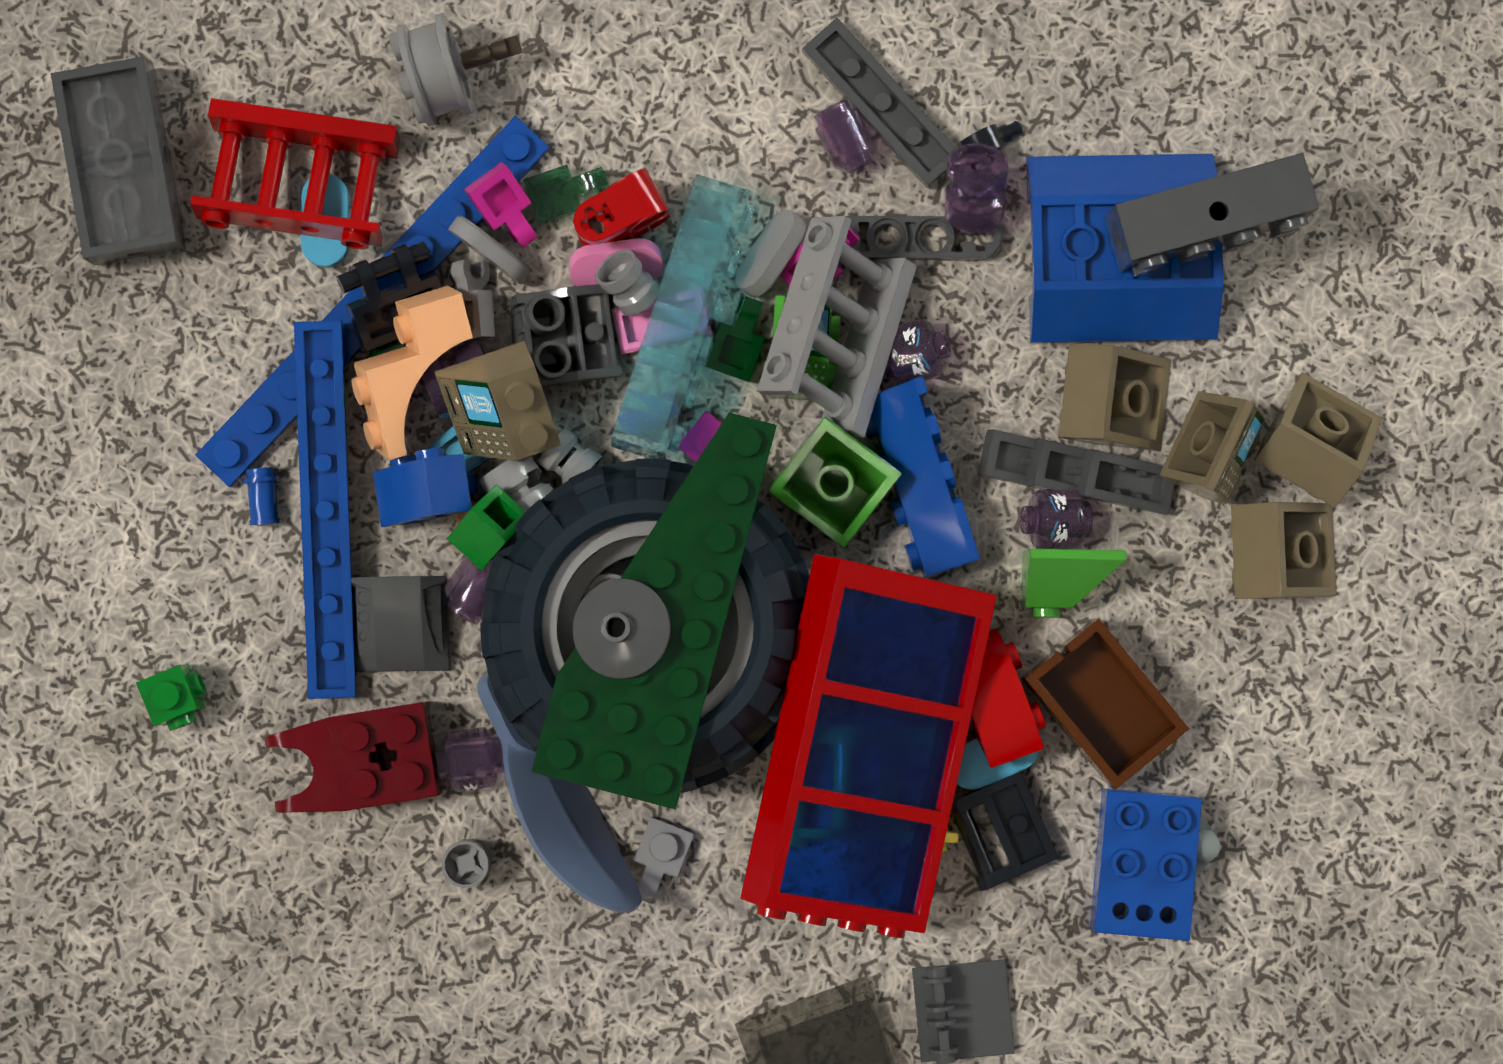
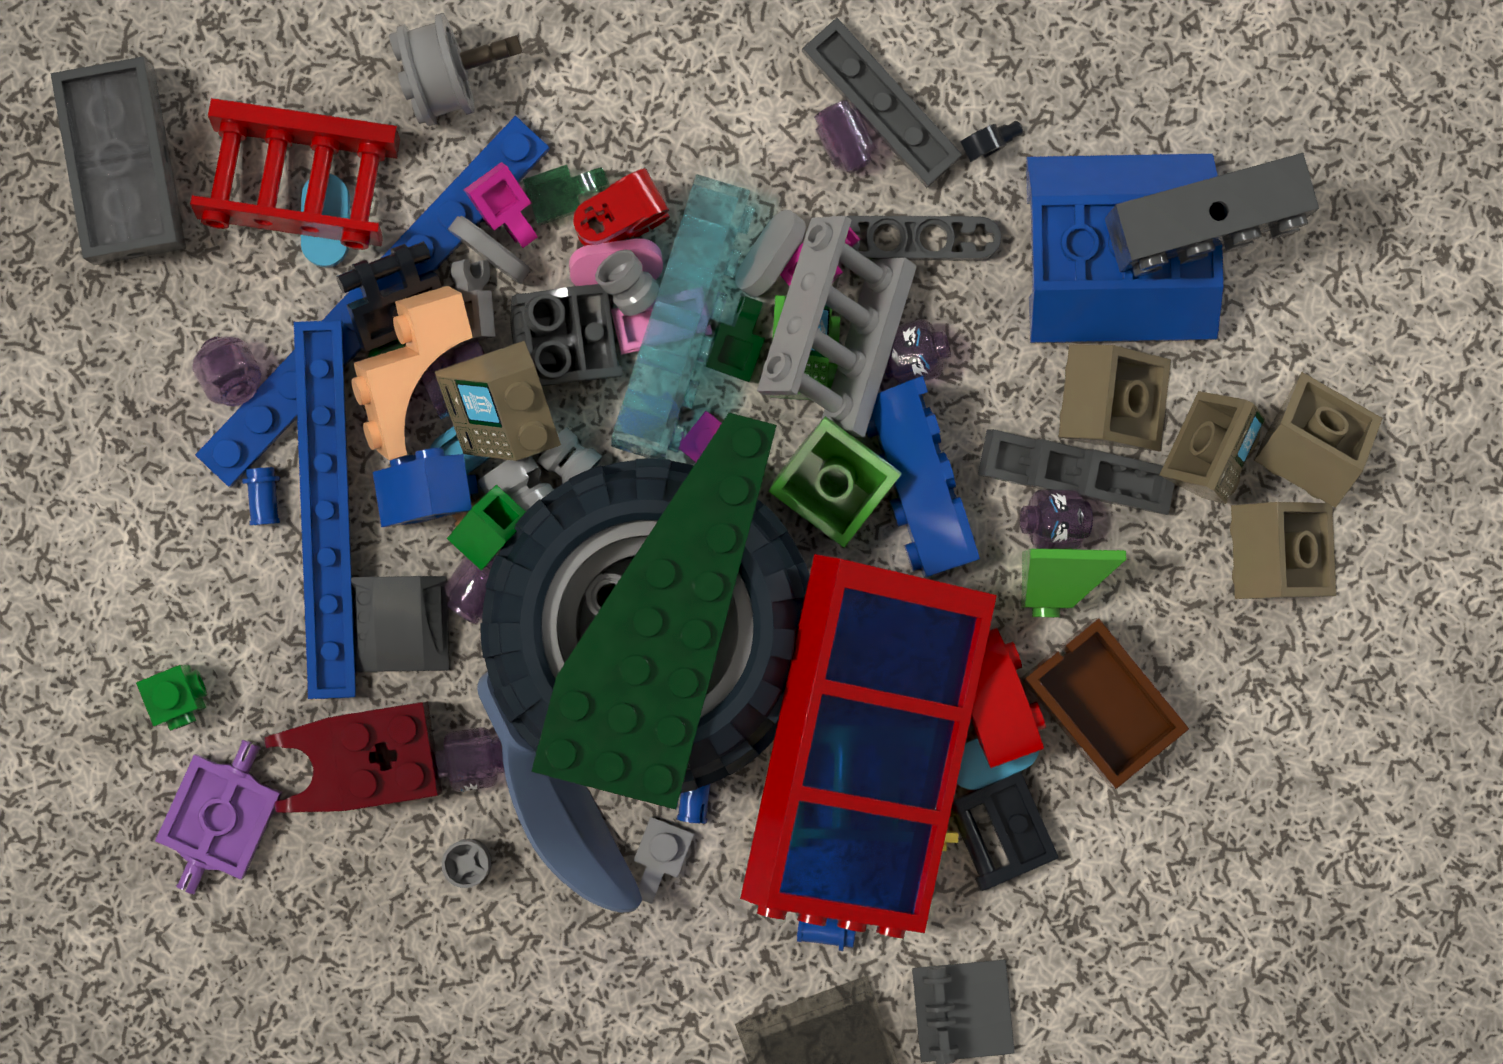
dark grey dish [573,579,671,679] -> none
clear purple wheel [944,143,1008,233] -> none
blue piece [1090,788,1221,941] -> none
none -> medium lavender plate [155,740,283,894]
none -> clear purple head [192,336,262,407]
none -> blue pin [676,784,710,824]
none -> blue pin [797,918,856,951]

